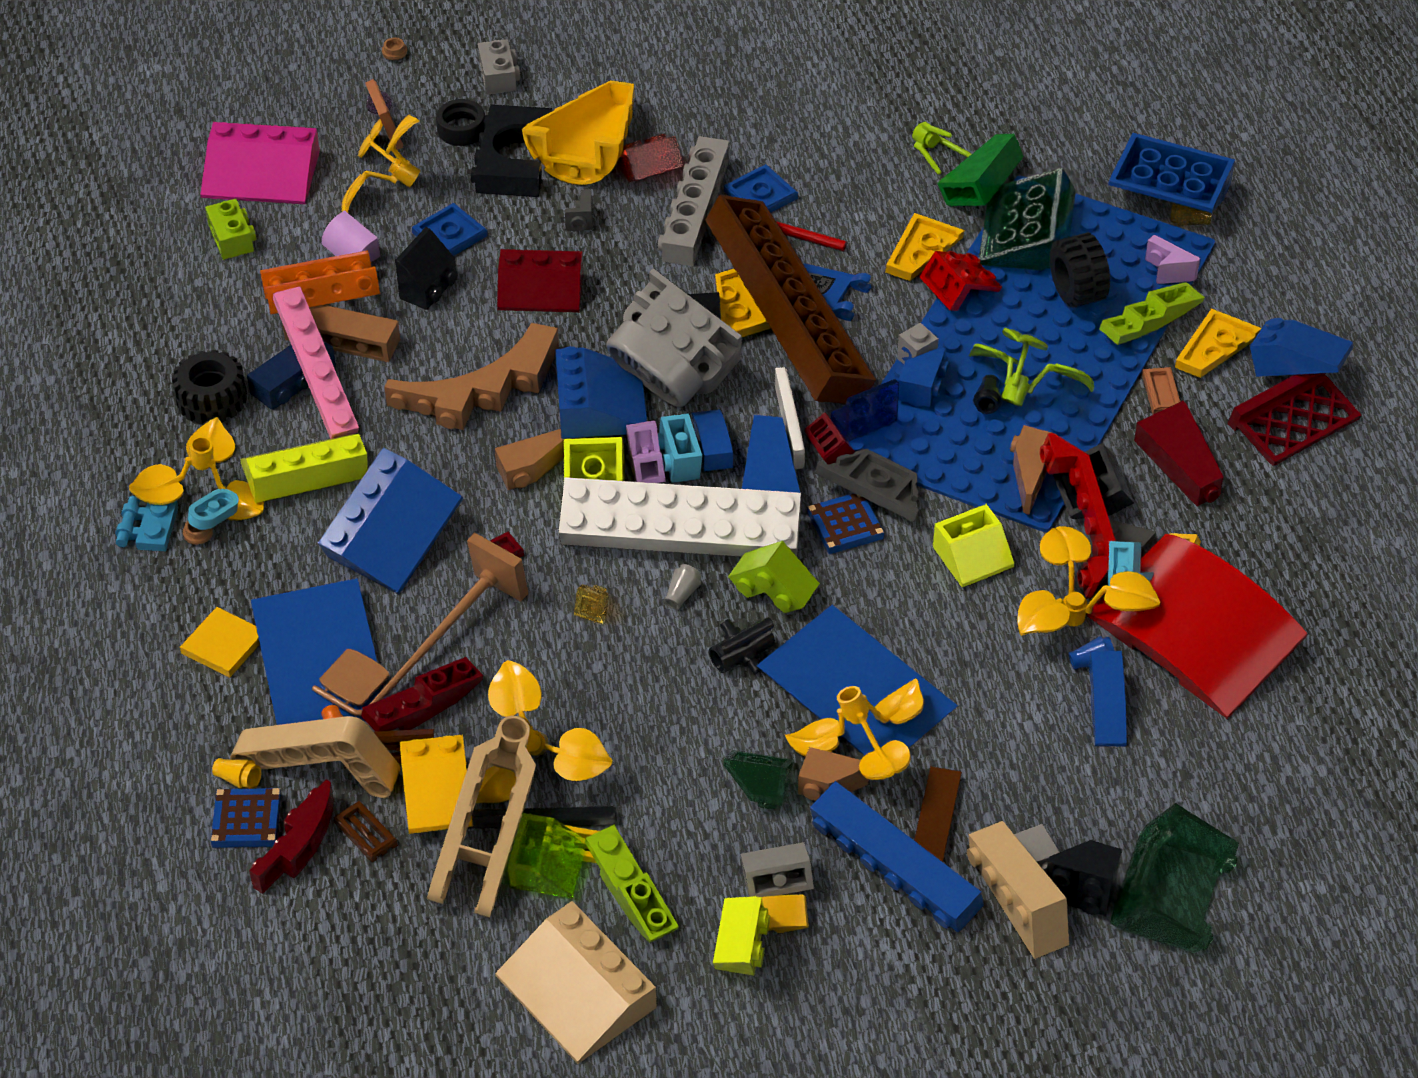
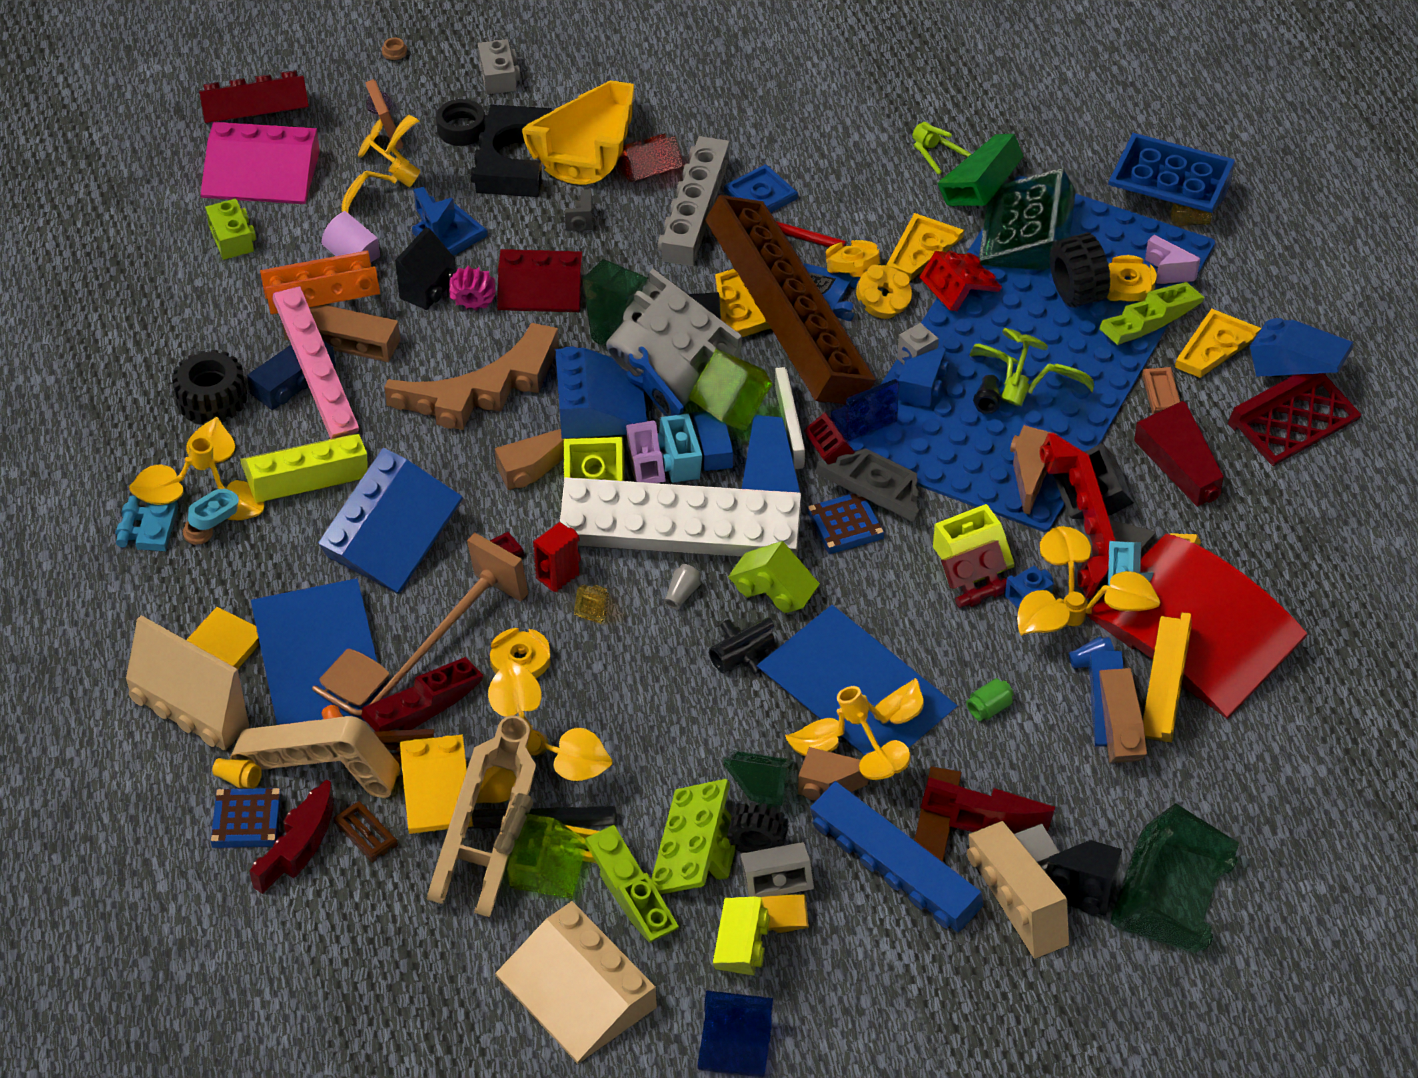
none -> tan slope [126,615,249,751]
none -> dark red brick [199,70,309,123]
none -> blue slope [414,186,455,240]
none -> dark pink gear [449,265,496,311]
none -> yellow plate [490,628,551,678]
none -> dark tan axle [494,793,533,855]
none -> red brick [533,522,581,592]
none -> clear green wedge [583,259,648,346]
none -> blue flag [627,346,684,416]
none -> lime bracket [651,779,736,895]
none -> clear neon green slope [689,348,773,432]
none -> clear blue bracket [698,990,774,1078]
none -> black tyre [727,802,789,853]
none -> yellow plate [826,240,880,277]
none -> yellow plate [856,264,912,319]
none -> dark red slope [921,777,1055,834]
none -> dark red plate [941,540,1007,608]
none -> bright green brick [966,678,1014,721]
none -> blue brick [1005,565,1054,609]
none -> medium nougat slope [1099,668,1147,763]
none -> yellow plate [1107,255,1157,302]
none -> yellow fence [1143,612,1192,743]

